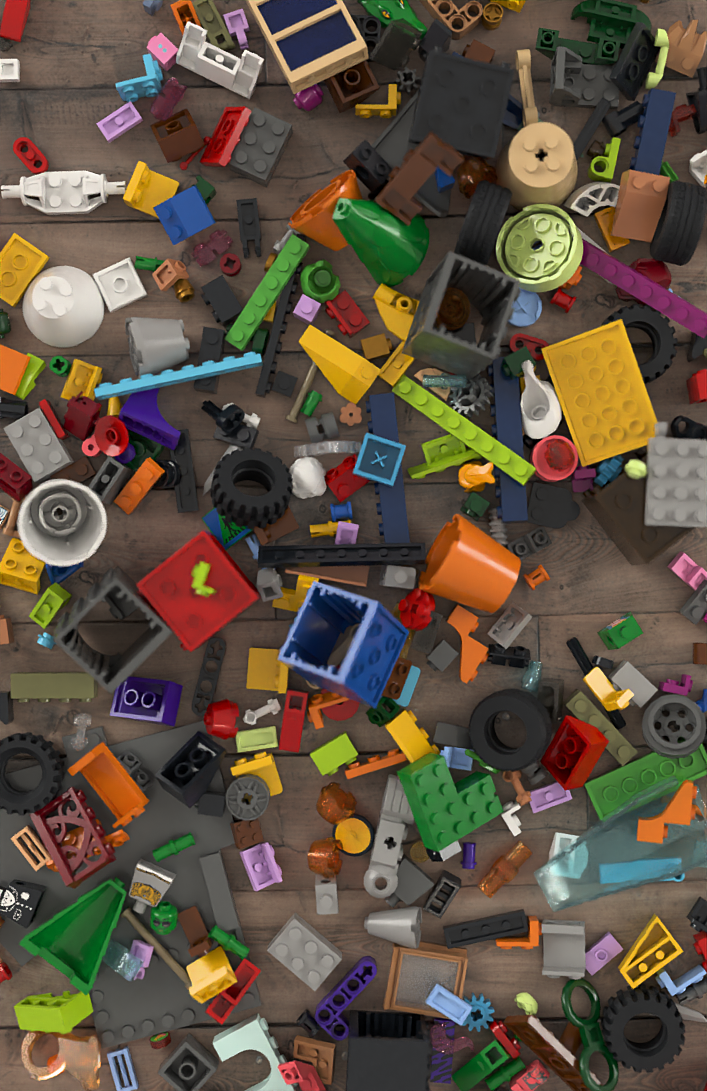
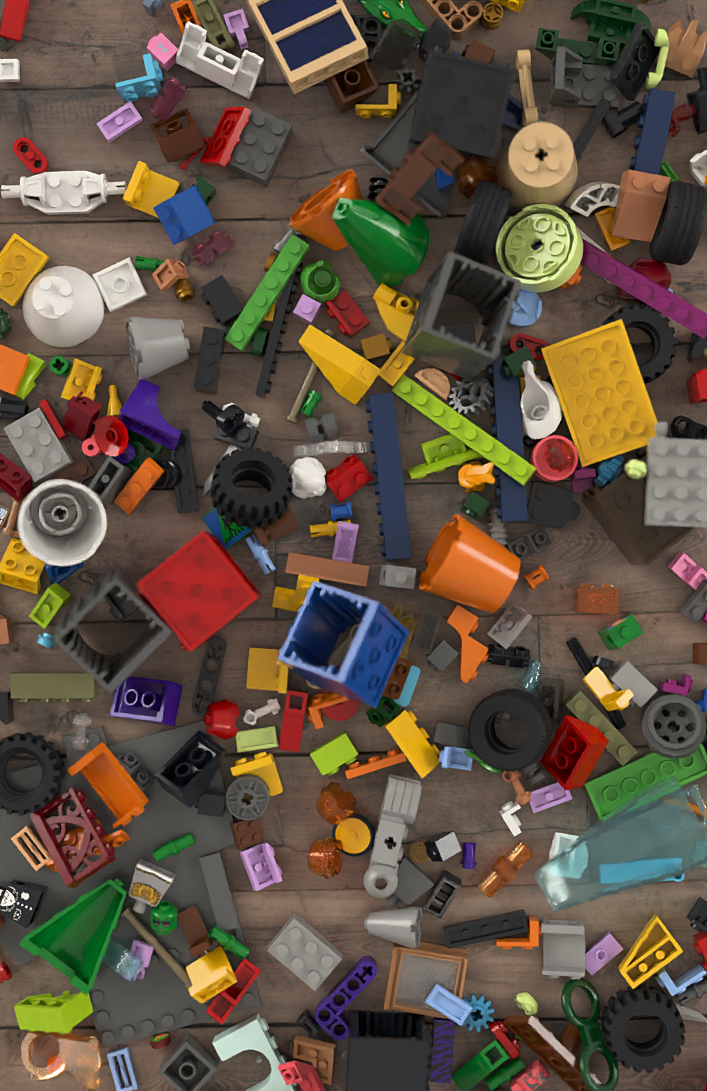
medium azure plate [94,352,263,400] -> none
lime bracket [192,562,216,597] -> none
dark red wheel [220,253,242,277] -> none
black hinge [236,198,262,258] -> none
light grey brick [256,568,283,602] -> none
black plate [258,542,426,568] -> none
black plate [271,371,298,398] -> none
magenta head [293,83,324,111] -> none
light grey torso [315,871,339,915] -> none
nougat plant [339,402,362,426] -> none
black brick [343,139,393,193] -> none
dark azure brick [353,433,406,487] -> none
green piece [397,753,504,852] -> none
red plate [398,588,435,631] -> none
clear light blue pin [423,373,466,389] -> none
clear pink piece [430,1022,474,1055] -> none
clear orange cone [434,288,471,330] -> none
red bush [550,287,577,313] -> none
dark brown plate [586,140,605,160] -> none
lime plate [587,137,621,183] -> none
orange arch [637,780,697,844] -> none
none -> clear orange brick [574,583,620,614]

